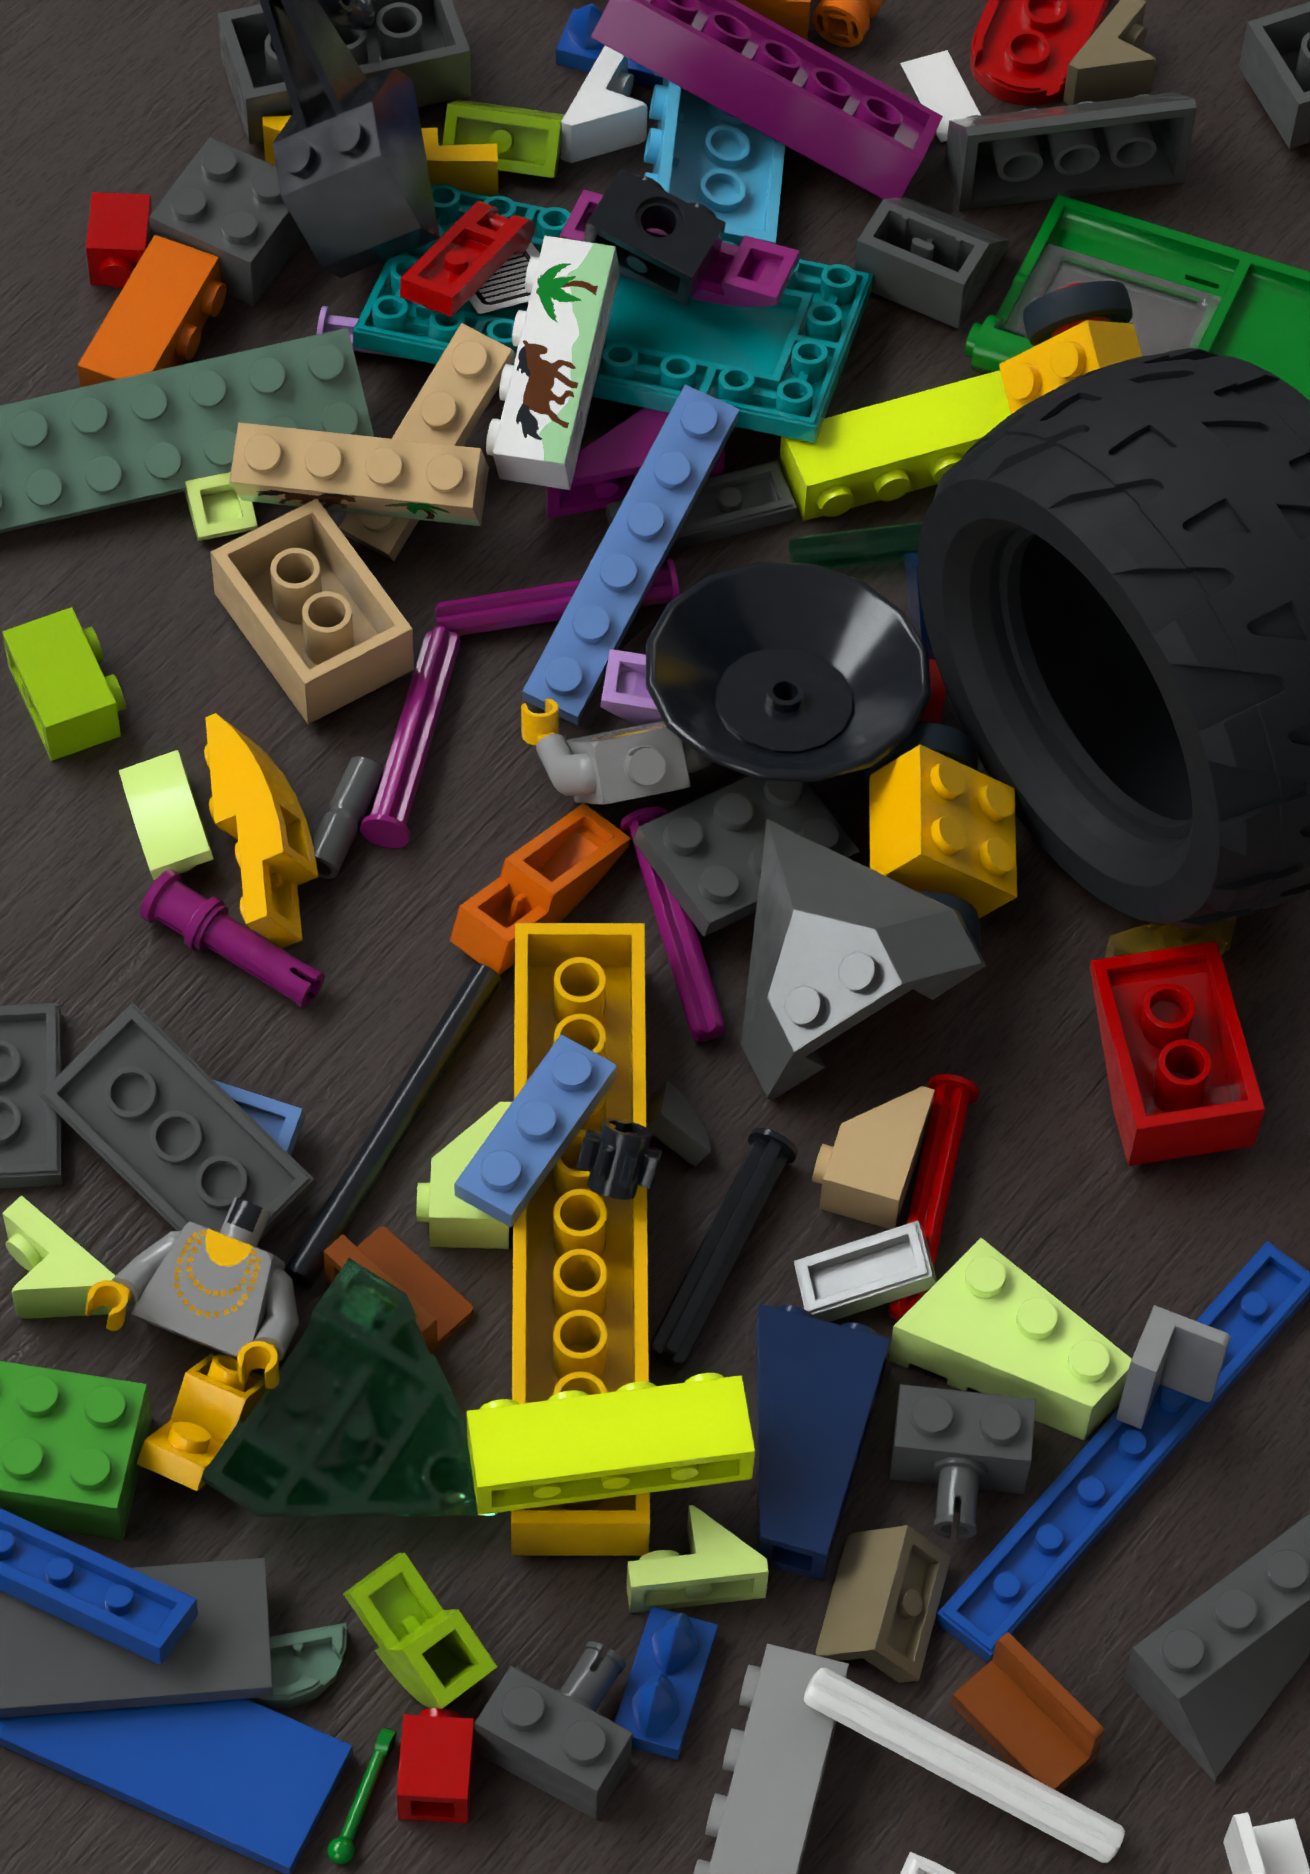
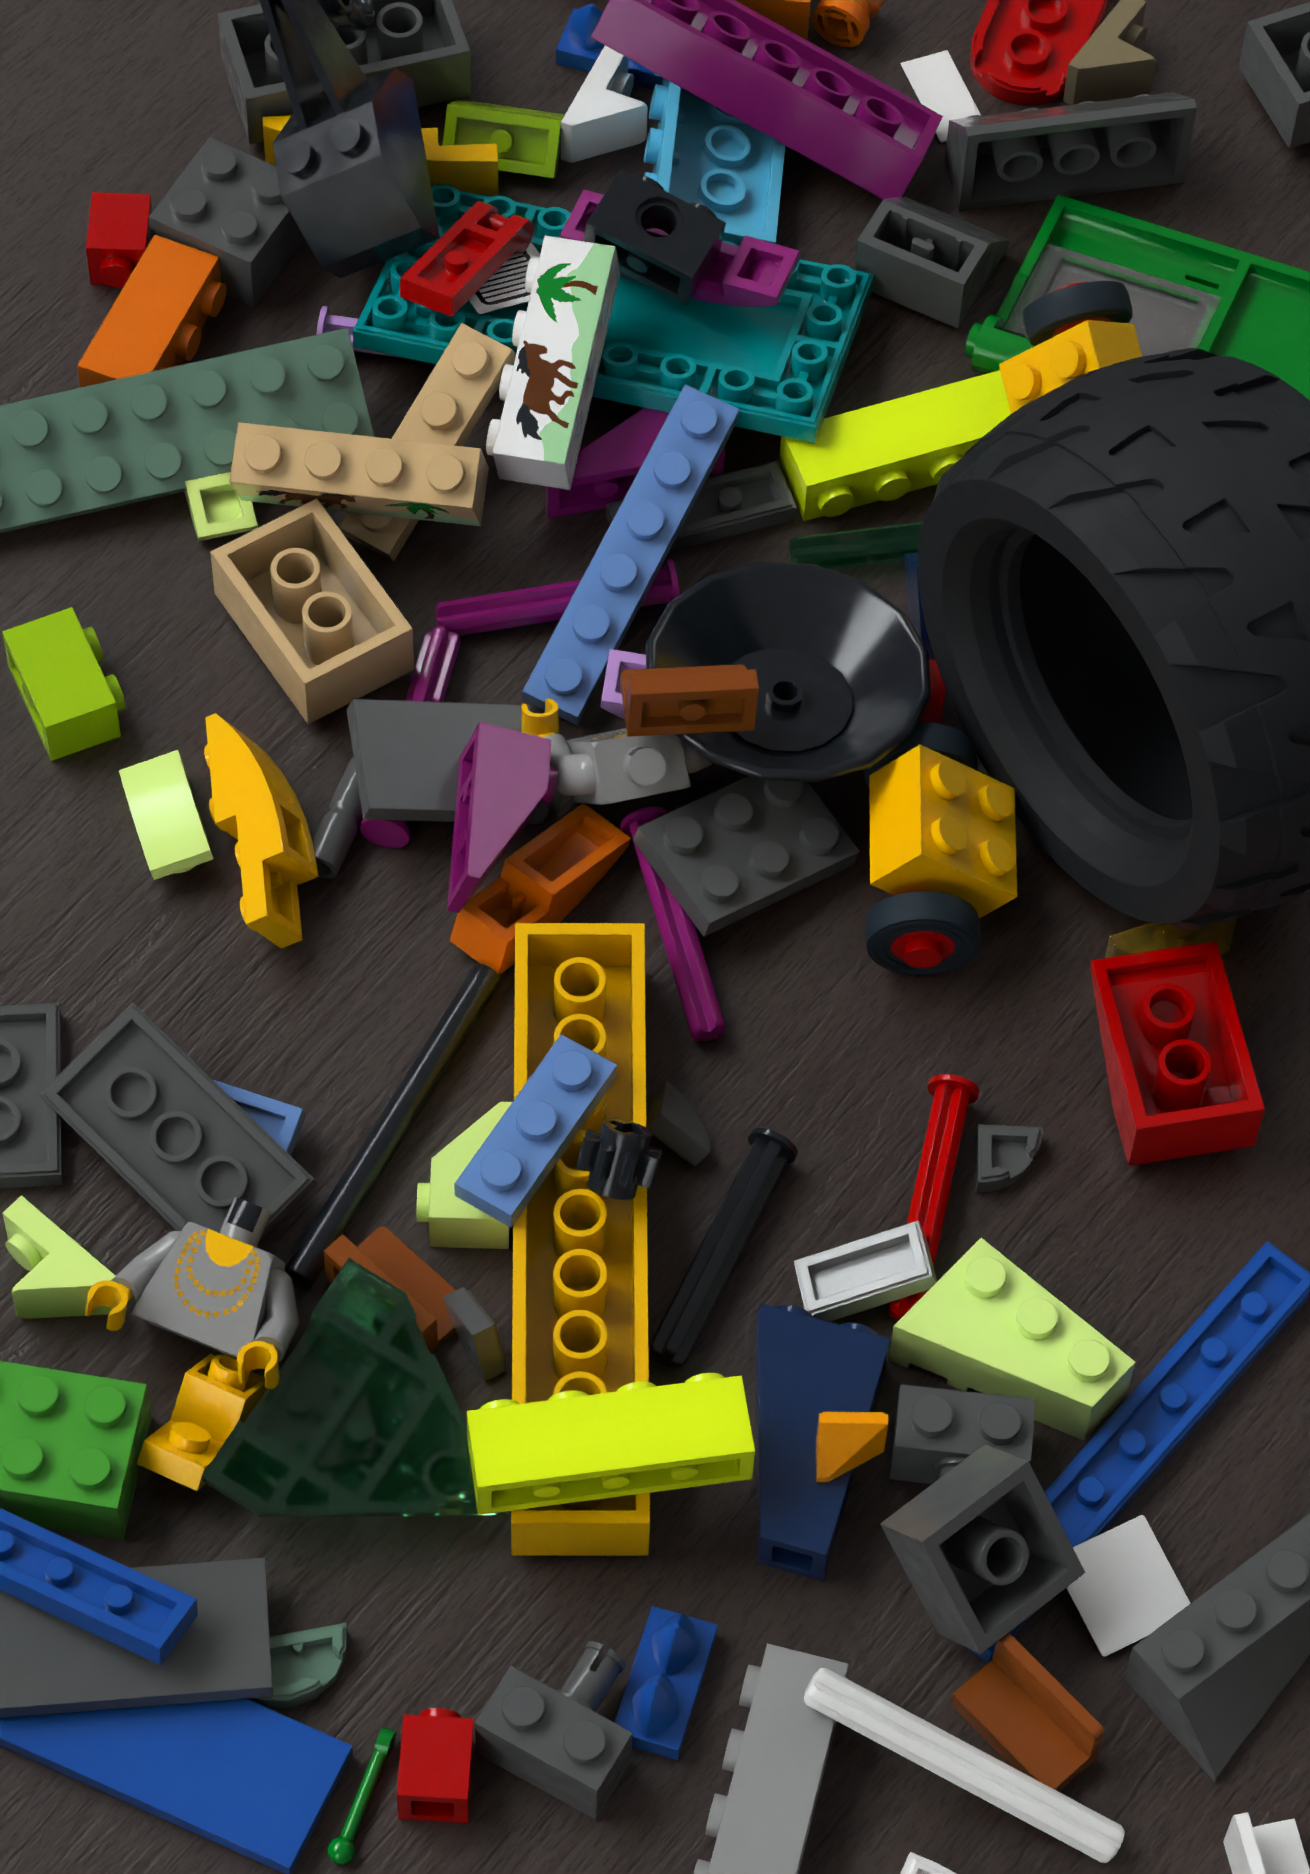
magenta pin [140,869,325,1009] -> none
lime brick [343,1553,497,1709] -> none
yellowish green slope [626,1505,769,1613] -> none
dark grey wedge [741,819,986,1101] -> none
tan slope [812,1086,935,1229] -> none
dark tan panel [815,1525,951,1683] -> none
light grey panel [1116,1305,1231,1429] -> none
none -> dark grey tile [346,699,549,824]
none -> dark grey tile [443,1287,506,1382]
none -> magenta slope [447,721,558,913]
none -> dark orange panel [620,664,759,737]
none -> light orange slope [816,1412,888,1482]
none -> dark grey brick [880,1444,1086,1654]
none -> dark grey tile [976,1124,1043,1193]
none -> white sticker [1066,1515,1190,1657]

